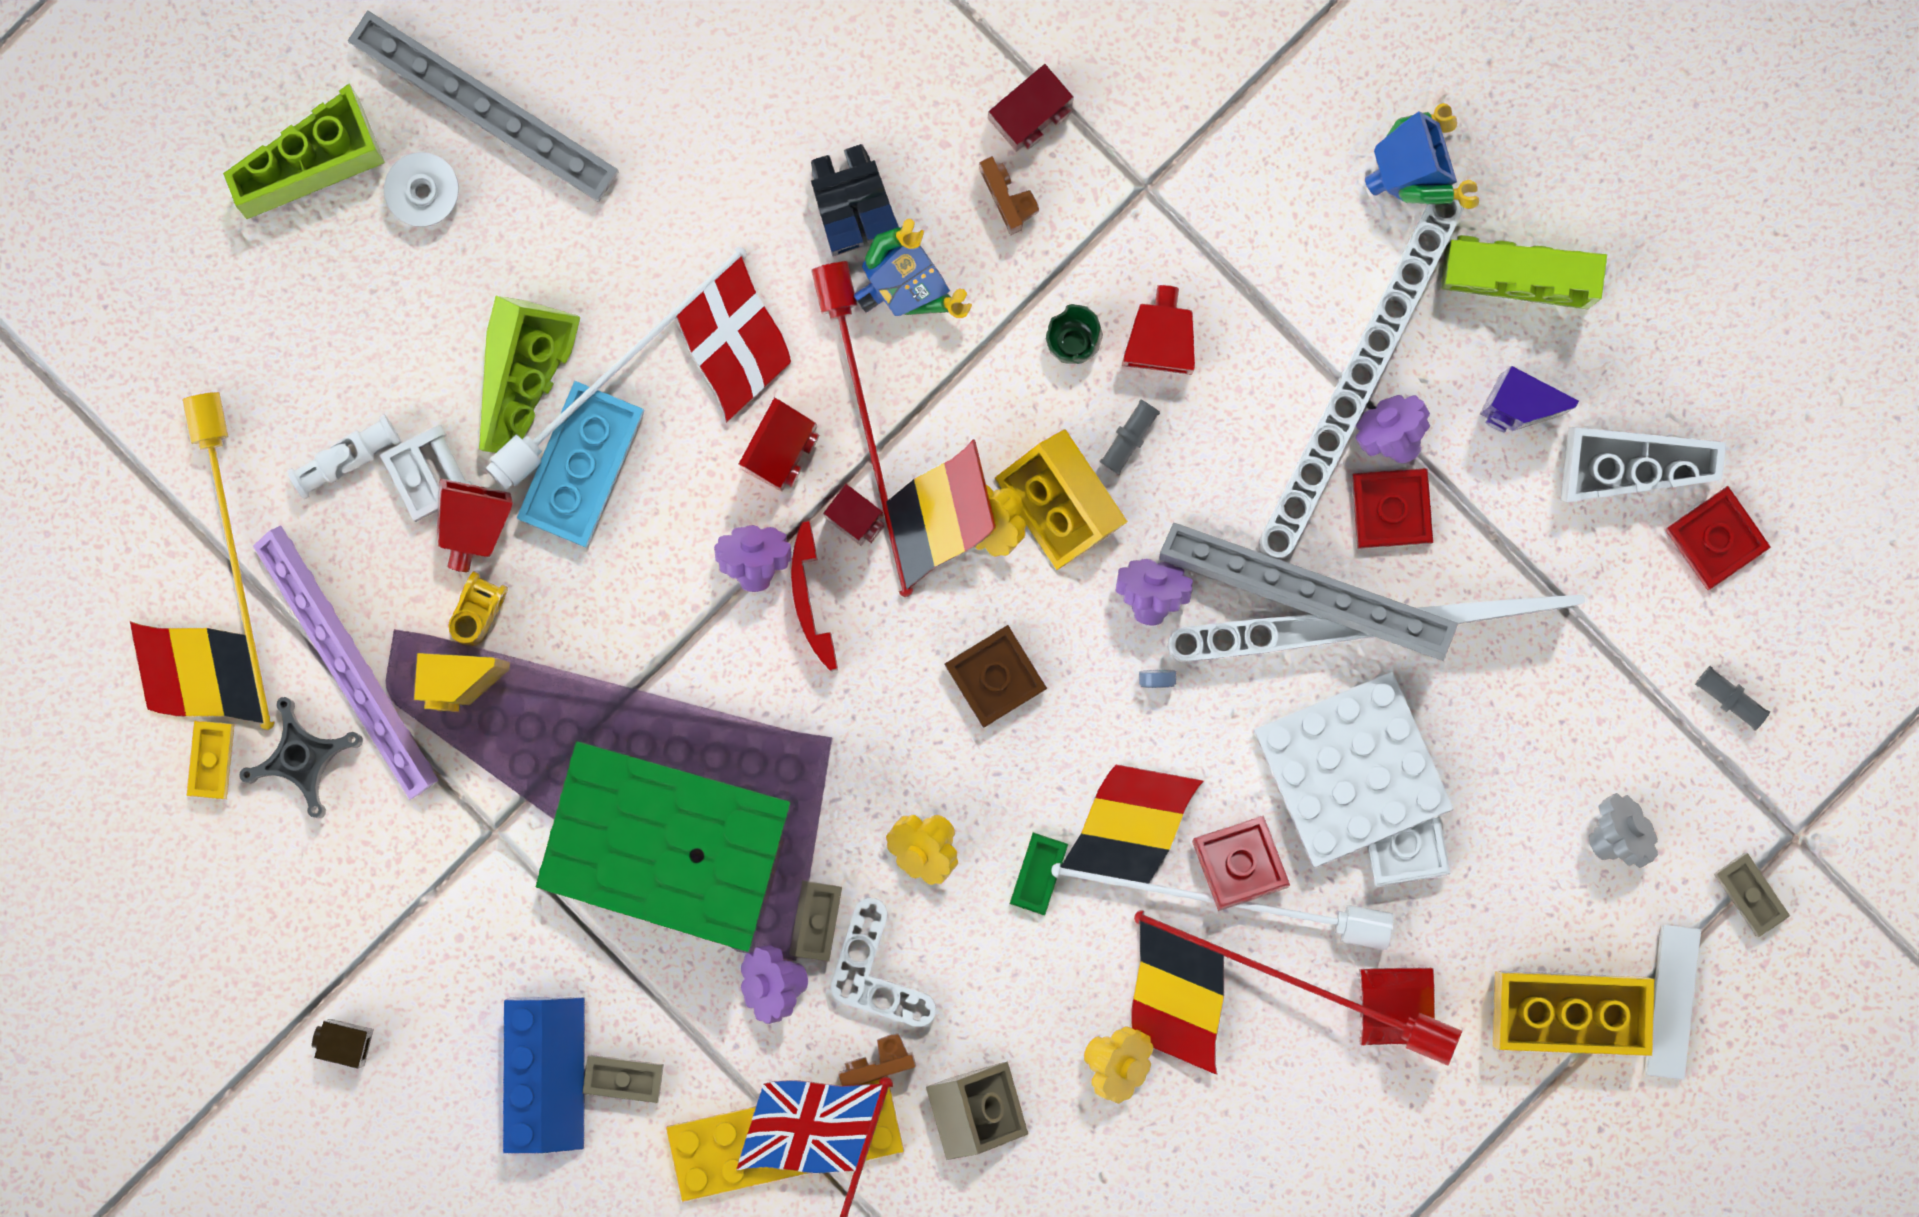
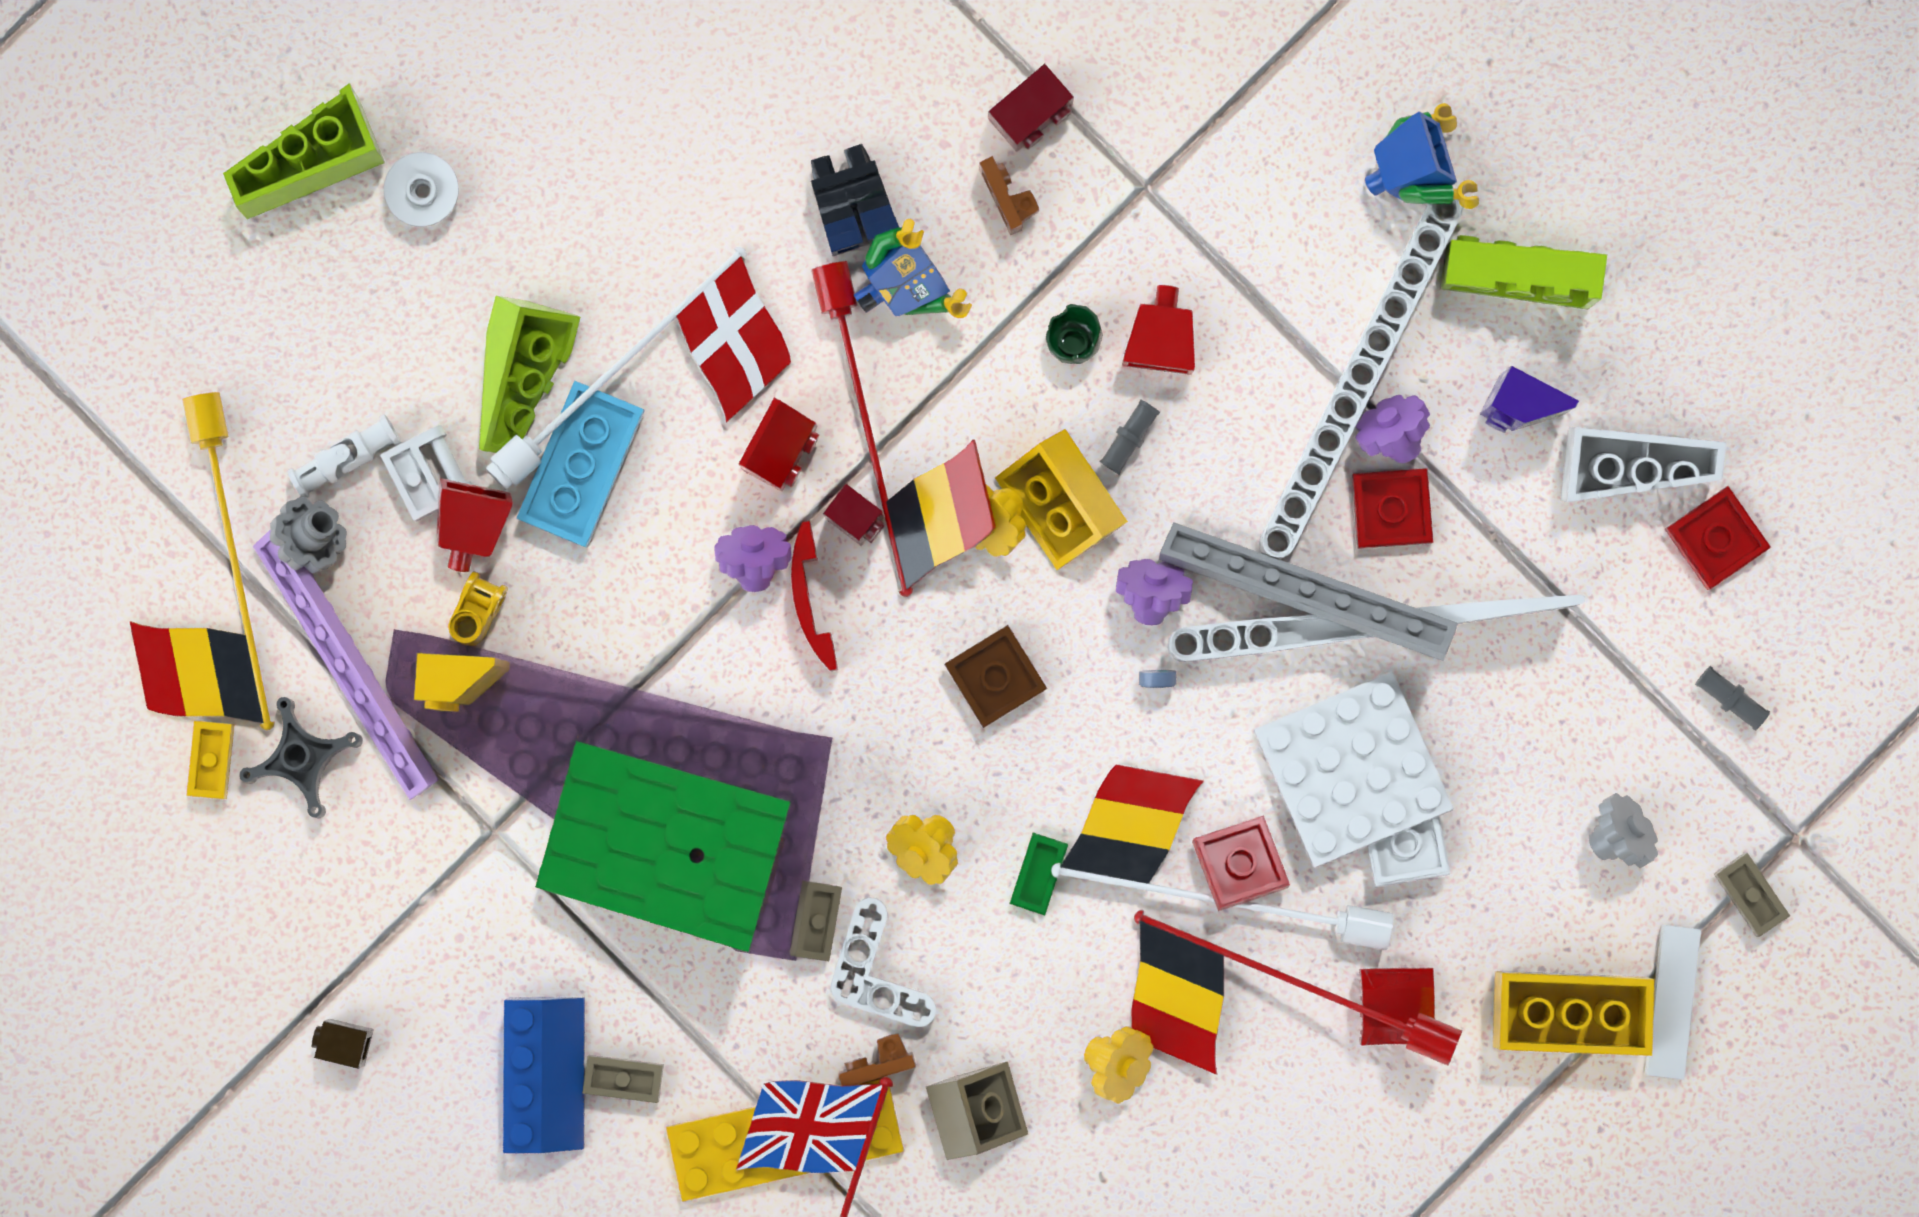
light grey plate [347,10,619,202] -> none
medium lavender plant [741,945,808,1024] -> none
none -> light grey plant [269,497,347,573]

